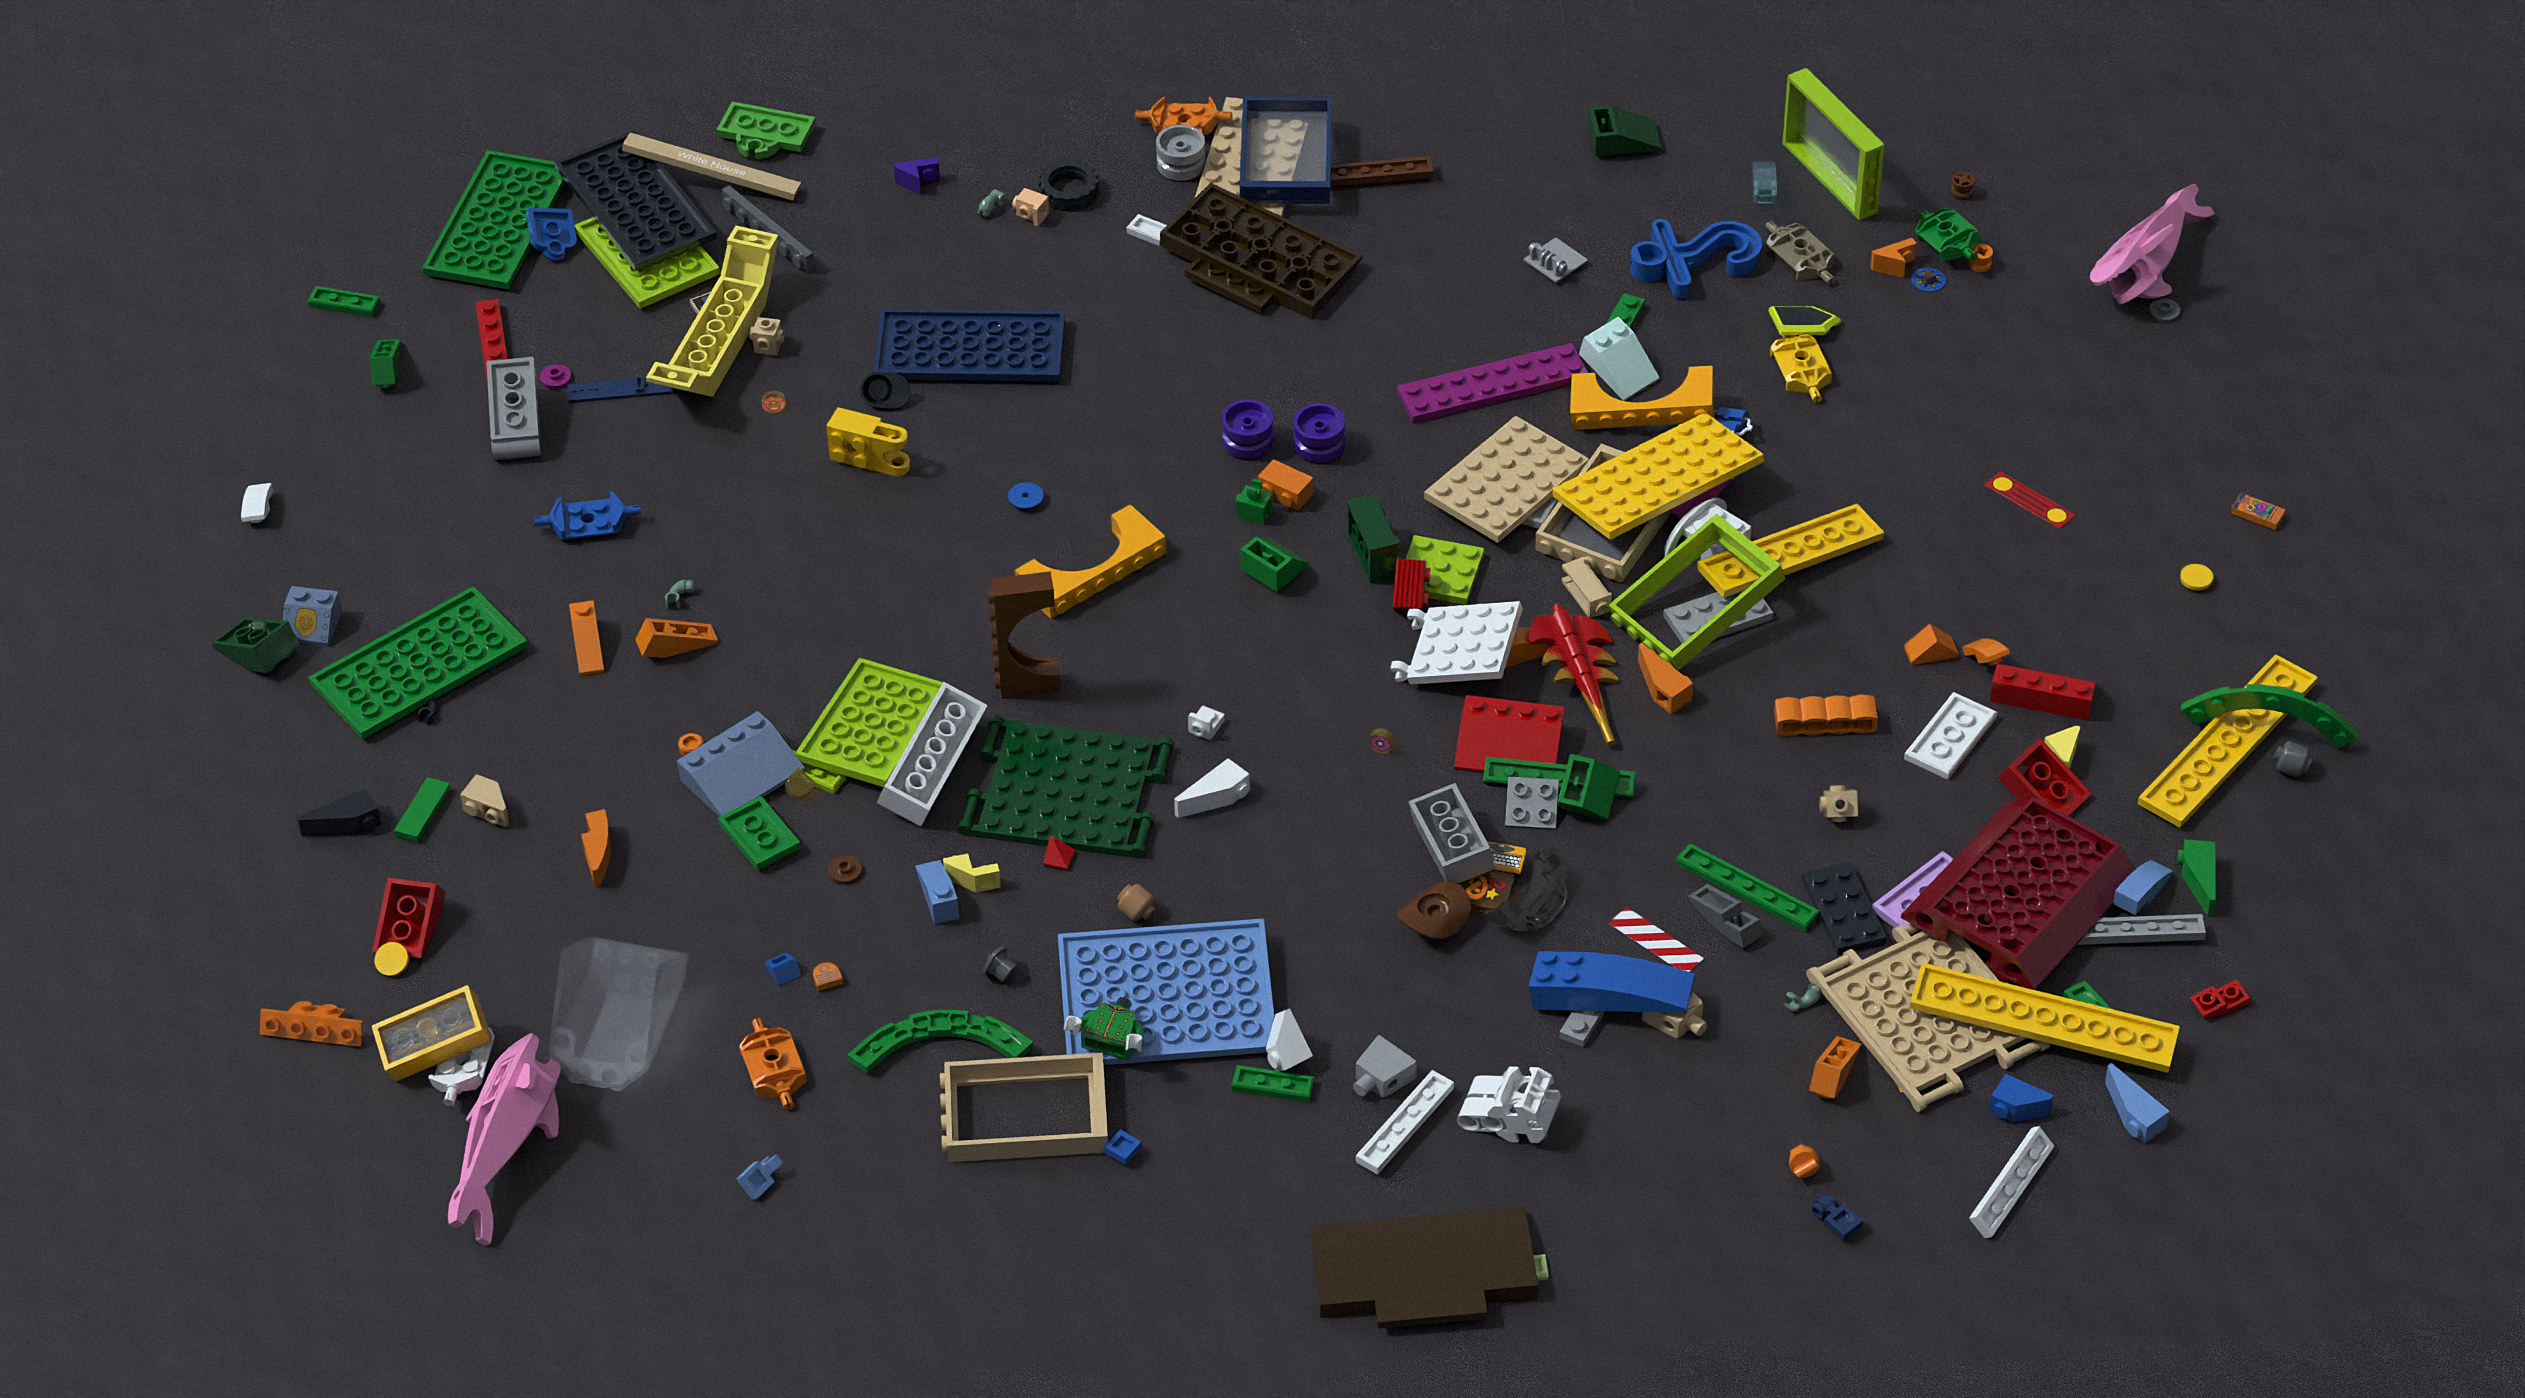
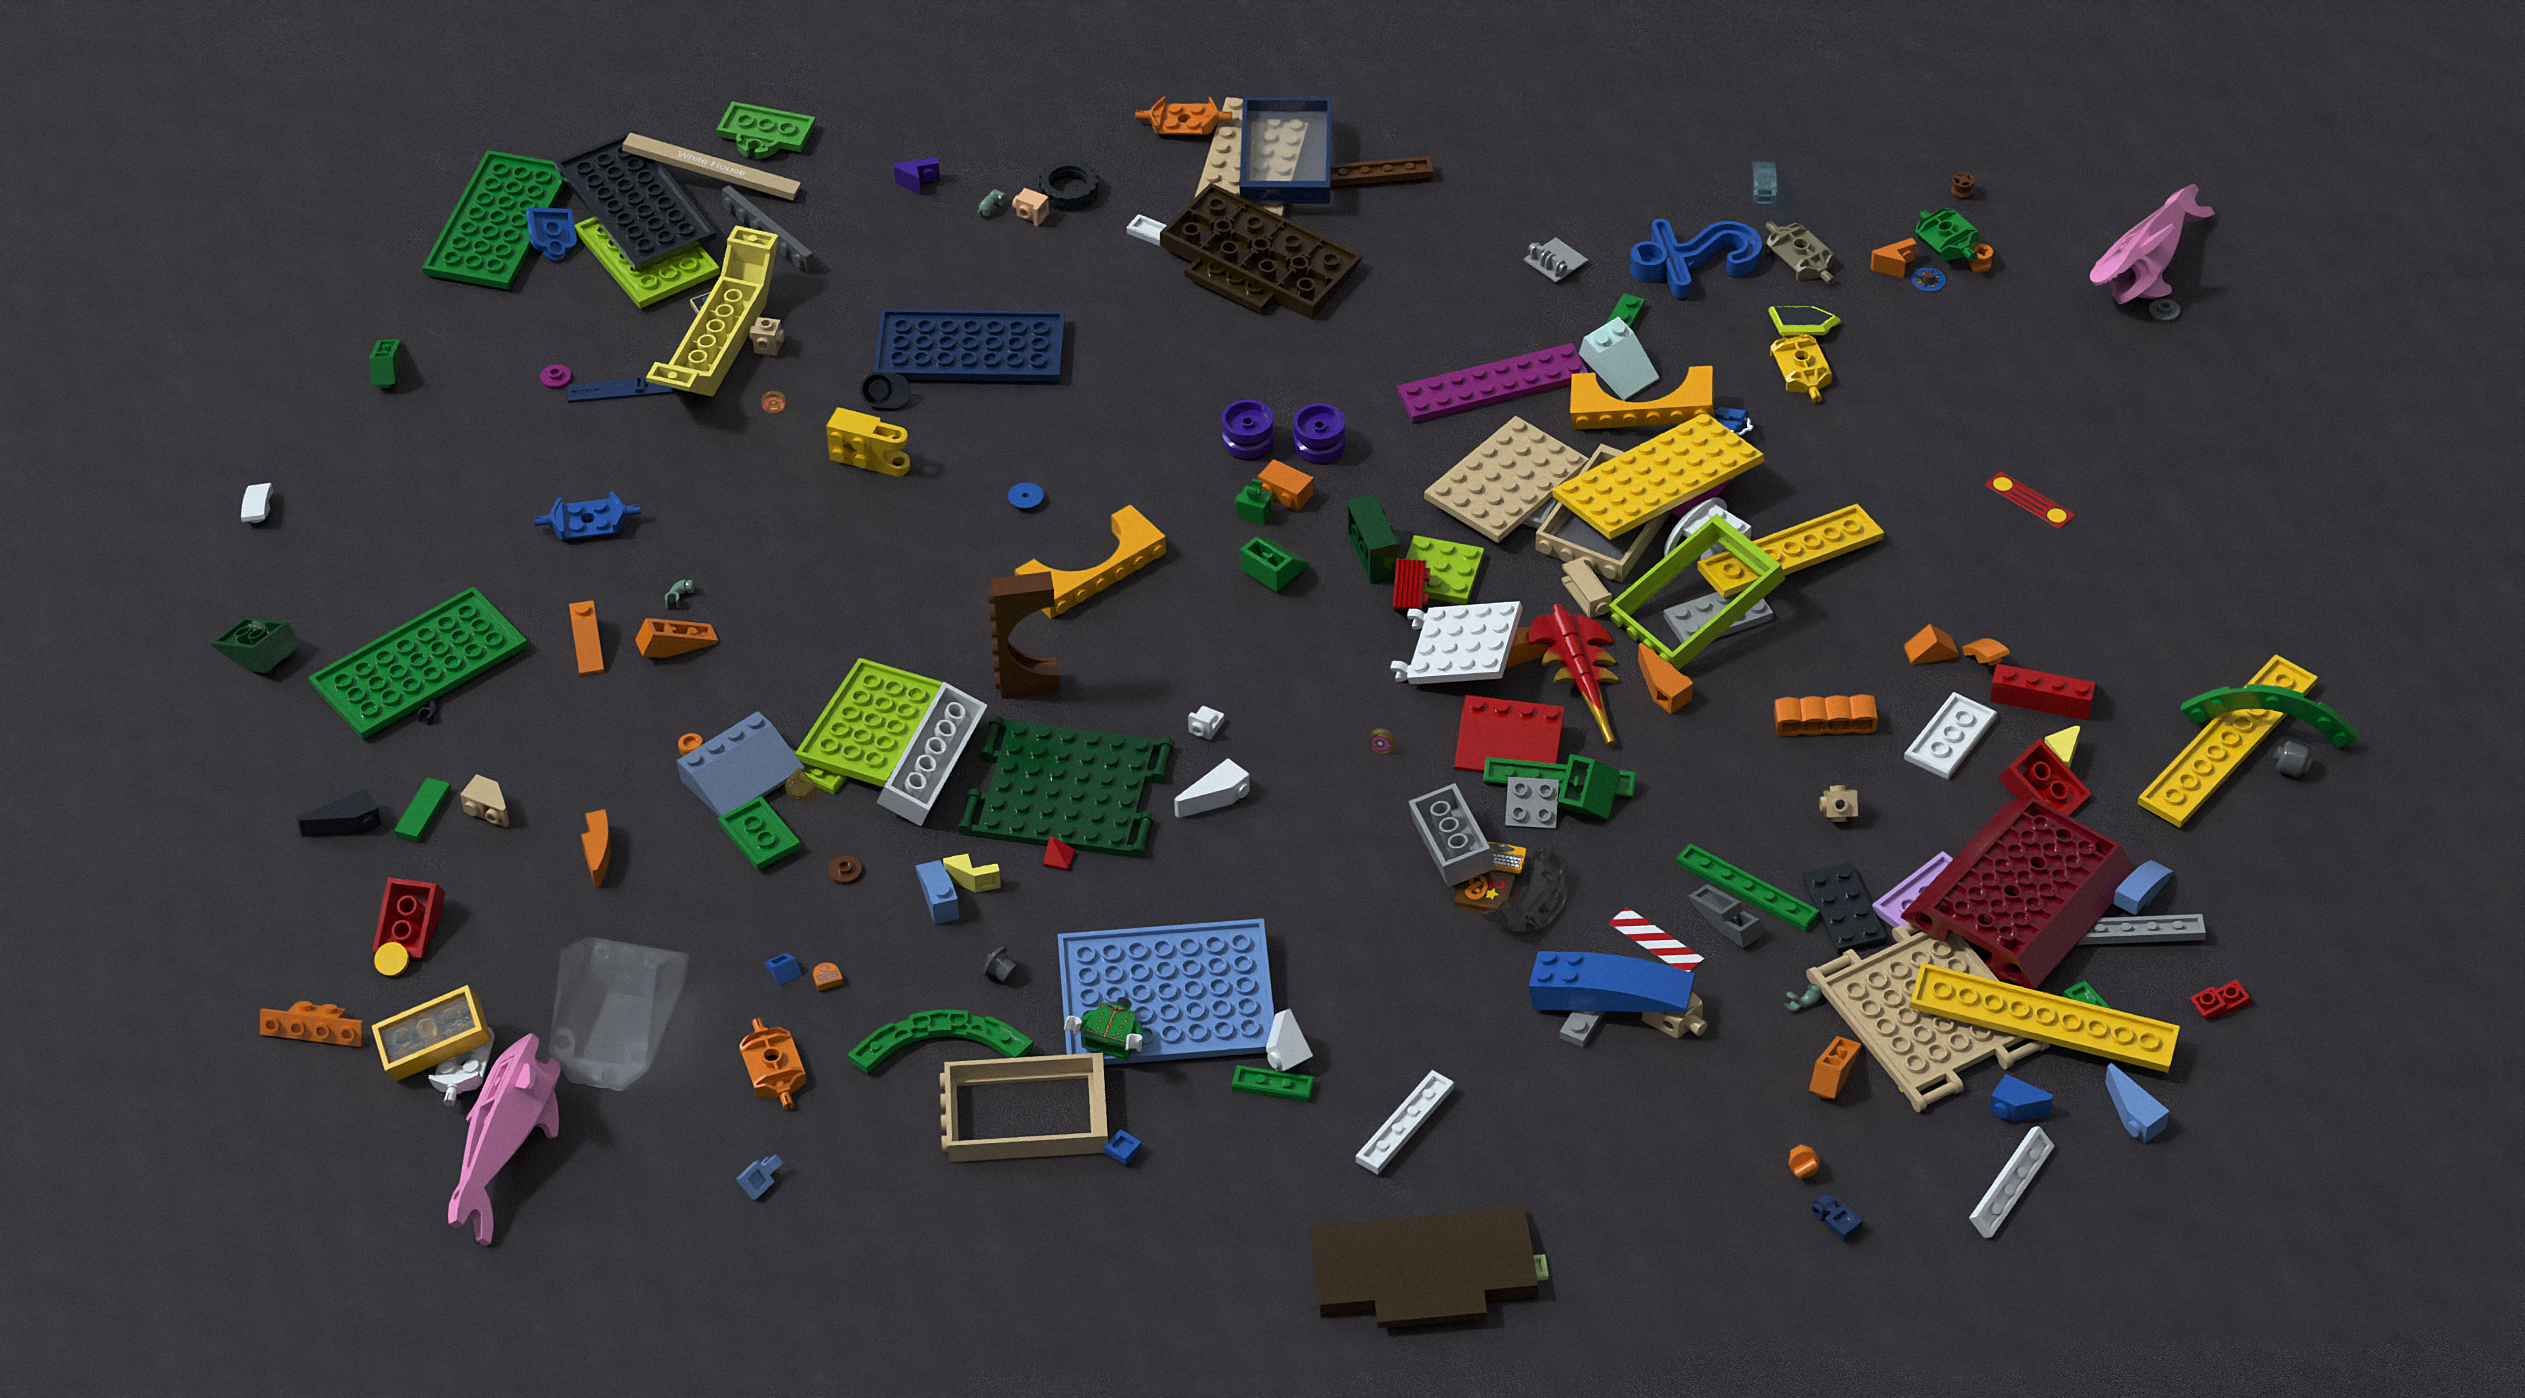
sand blue slope [283,586,342,646] -> none
green tile [307,286,381,318] -> none
red plate [476,299,507,386] -> none
light grey hinge [487,357,542,460] -> none
medium nougat head [1117,884,1155,922] -> none
light grey wheel [1156,125,1205,181] -> none
light grey torso [1353,1035,1417,1097] -> none
reddish brown hat [1397,881,1471,939] -> none
white connector [1457,1067,1561,1143] -> none
dark green slope [1588,105,1662,157] -> none
lime window [1782,68,1884,221] -> none
green slope [2177,839,2216,917] -> none
yellow piece [2180,564,2213,591] -> none
tile [2231,493,2286,530] -> none

